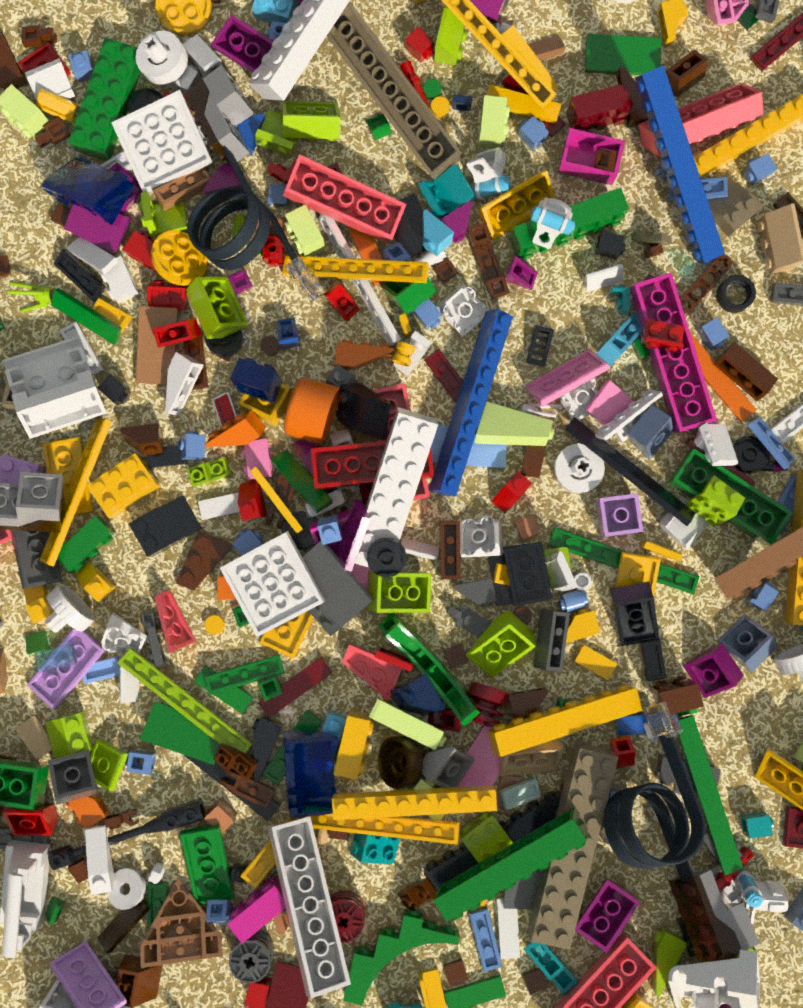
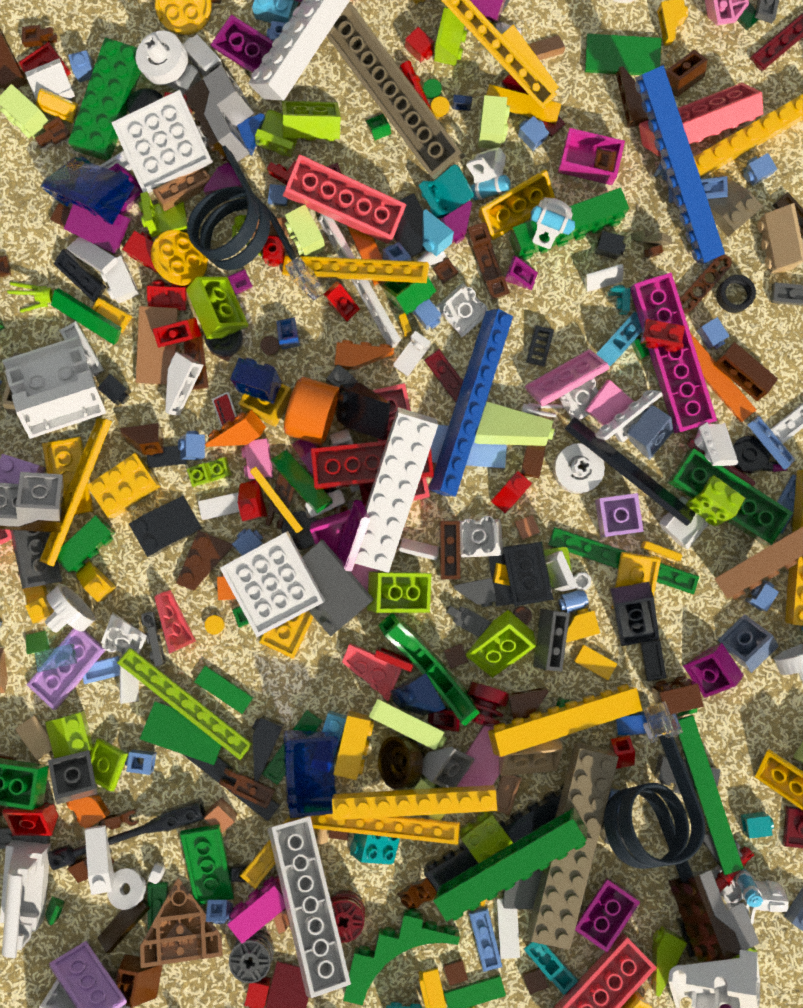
green tile [204,654,285,695] -> none
reddish brown slope [213,743,258,780] -> none
dark red tile [258,657,332,718] -> none
green slope [258,675,283,701] -> none
medium blue brick [317,515,343,545] -> none
black tile [367,537,407,577] -> none
yellow wheel [392,342,415,366] -> none
light aqua tile [500,777,541,810] -> none
dark red brick [566,83,633,132] -> none
clear light blue tile [680,260,696,280] -> none

